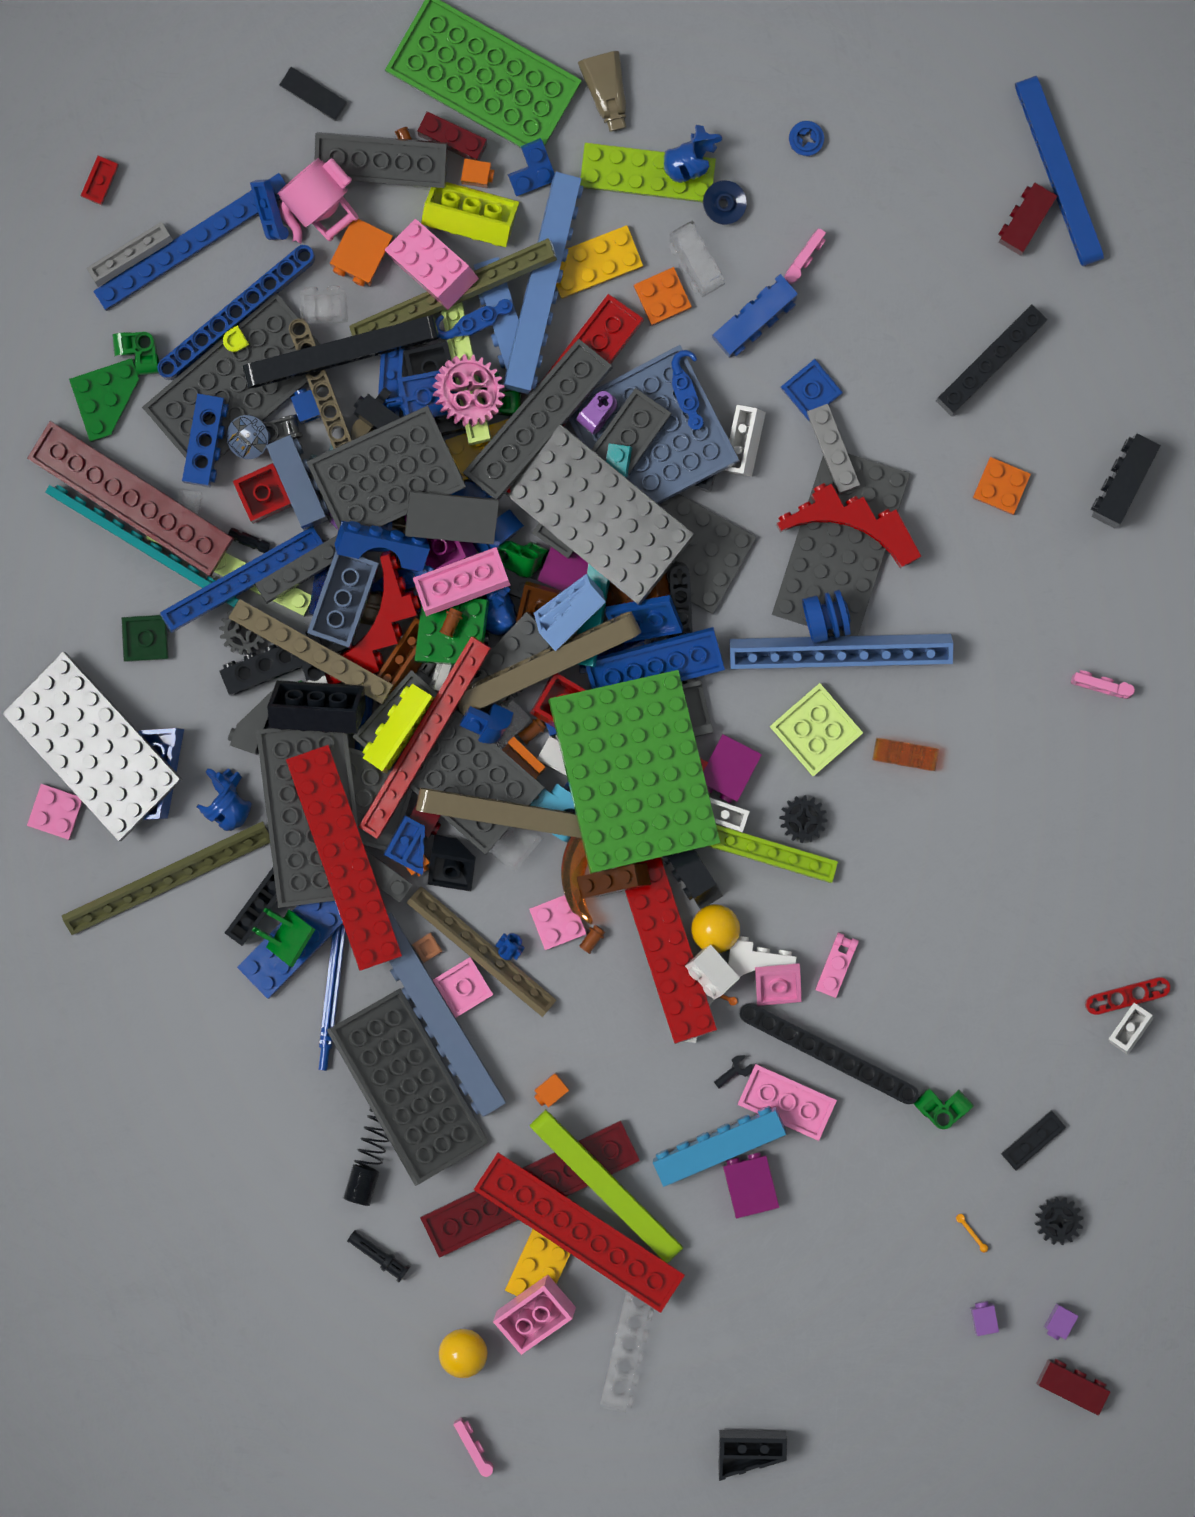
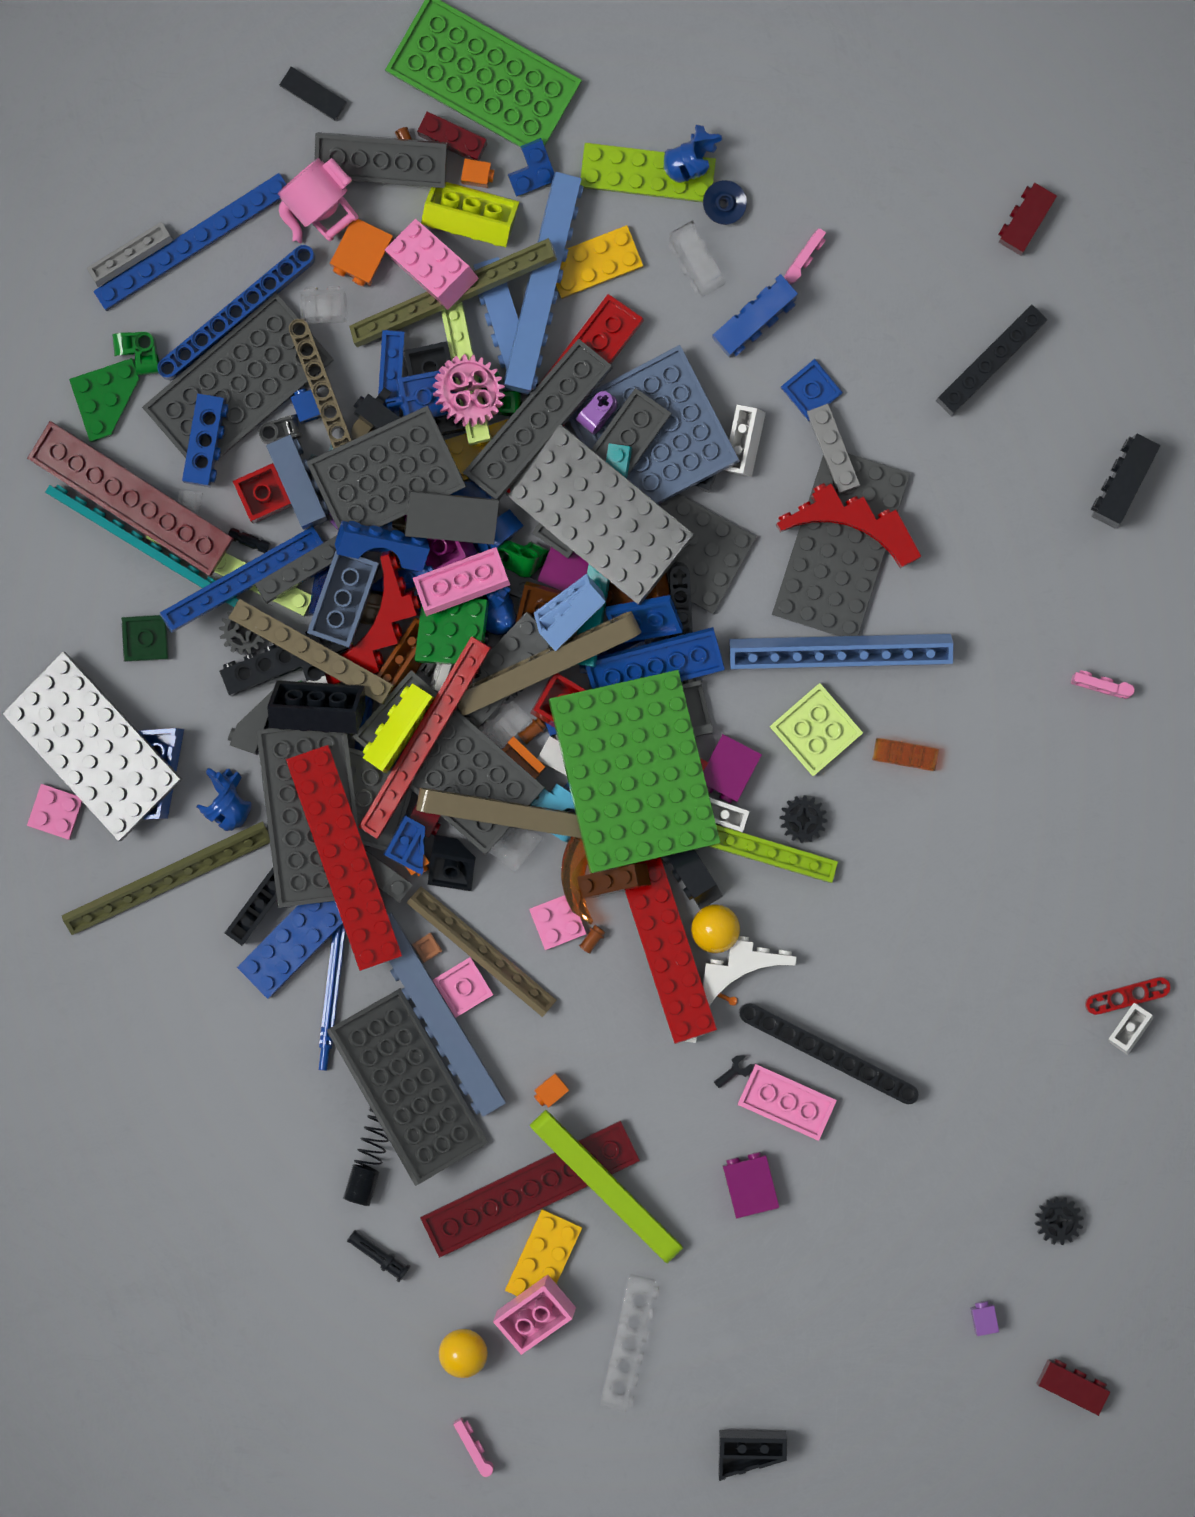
red plate [80,156,119,206] -> none
neon yellow tile [223,325,249,352] -> none
sand blue dish [227,414,271,459] -> none
black beam [242,316,440,389] -> none
blue plate [250,179,289,240] -> none
green plate [252,907,315,968] -> none
blue piece [435,299,513,340] -> none
dark orange pin [439,608,463,638] -> none
blue brick [460,704,514,744] -> none
red plate [473,1152,685,1313] -> none
blue gear [495,933,525,960] -> none
dark tan piece [578,51,626,132] -> none
orange plate [633,267,692,326] -> none
dark azure brick [653,1106,786,1187] -> none
blue piece [671,350,704,431] -> none
white brick [685,945,740,1000] -> none
bright pink plate [755,963,802,1006] -> none
blue gear [789,121,824,157] -> none
blue wheel [802,590,851,644] -> none
bright pink plate [815,932,859,998] -> none
green piece [913,1088,974,1130] -> none
light orange hinge [956,1214,988,1253] -> none
orange plate [973,457,1031,515] -> none
black tile [1001,1110,1066,1171] -> none
blue beam [1015,76,1104,266] -> none
medium lavender brick [1044,1303,1079,1340] -> none

